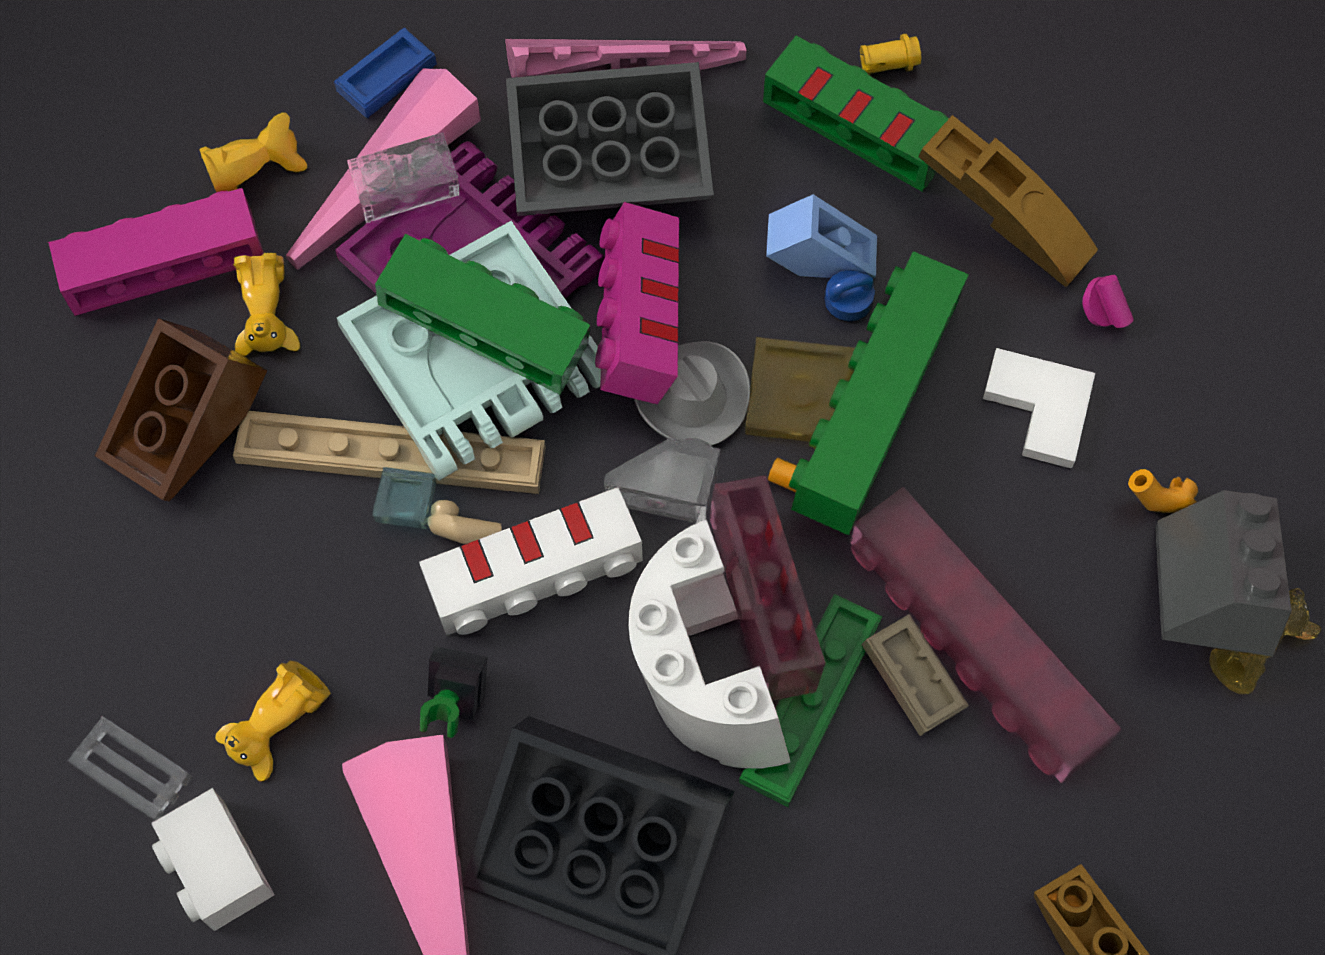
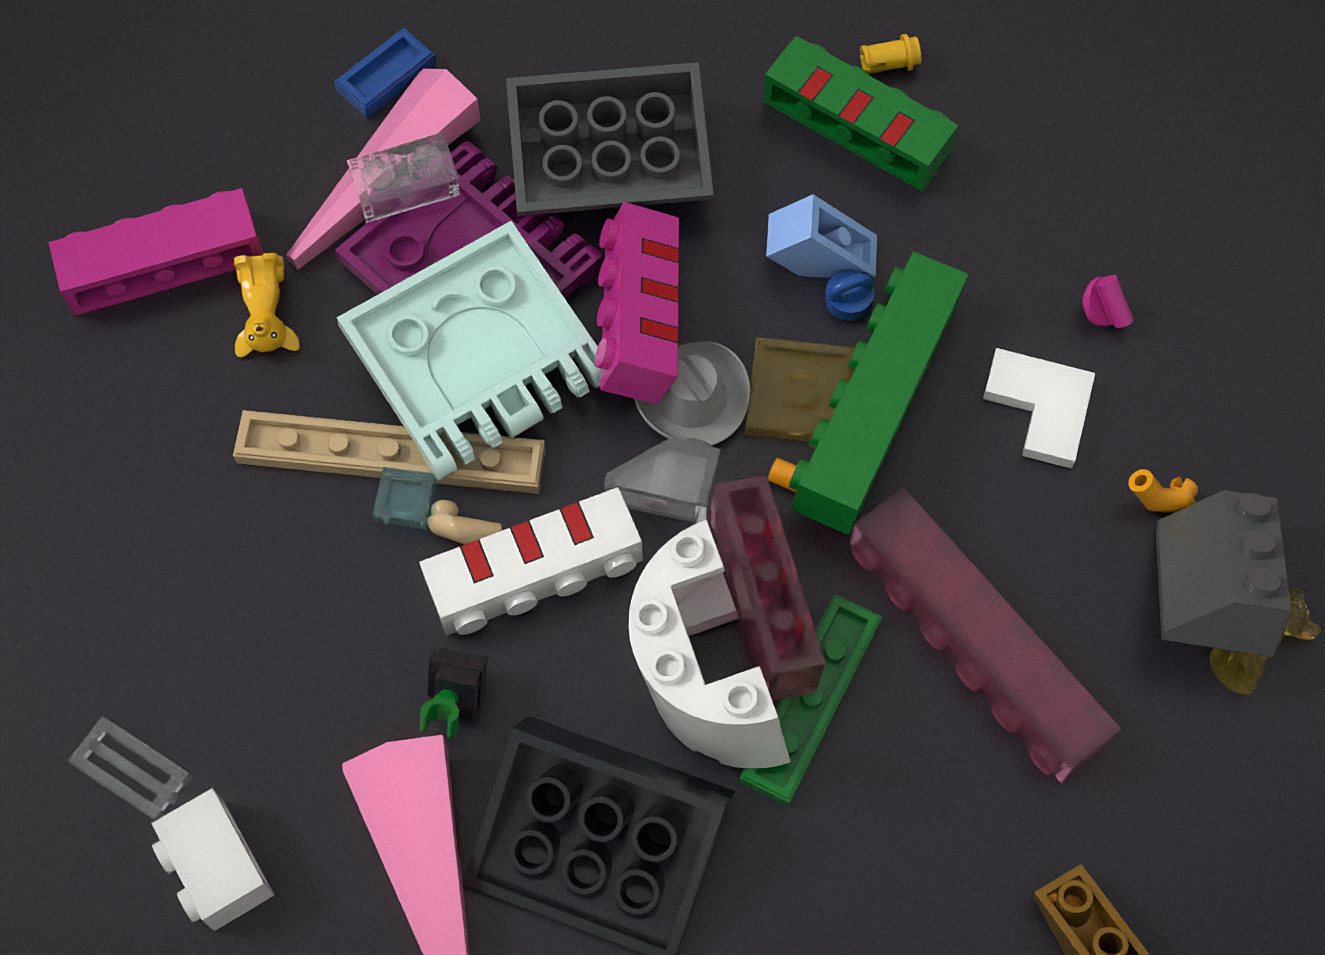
reddish brown slope [95,318,268,501] -> none
yellow animal [199,112,307,192] -> none
yellow animal [215,661,331,781] -> none
green brick [375,234,591,395] -> none
bright pink wedge [505,39,747,78] -> none
dark tan plate [861,614,969,736] -> none
pearl gold slope [918,115,1098,287] -> none

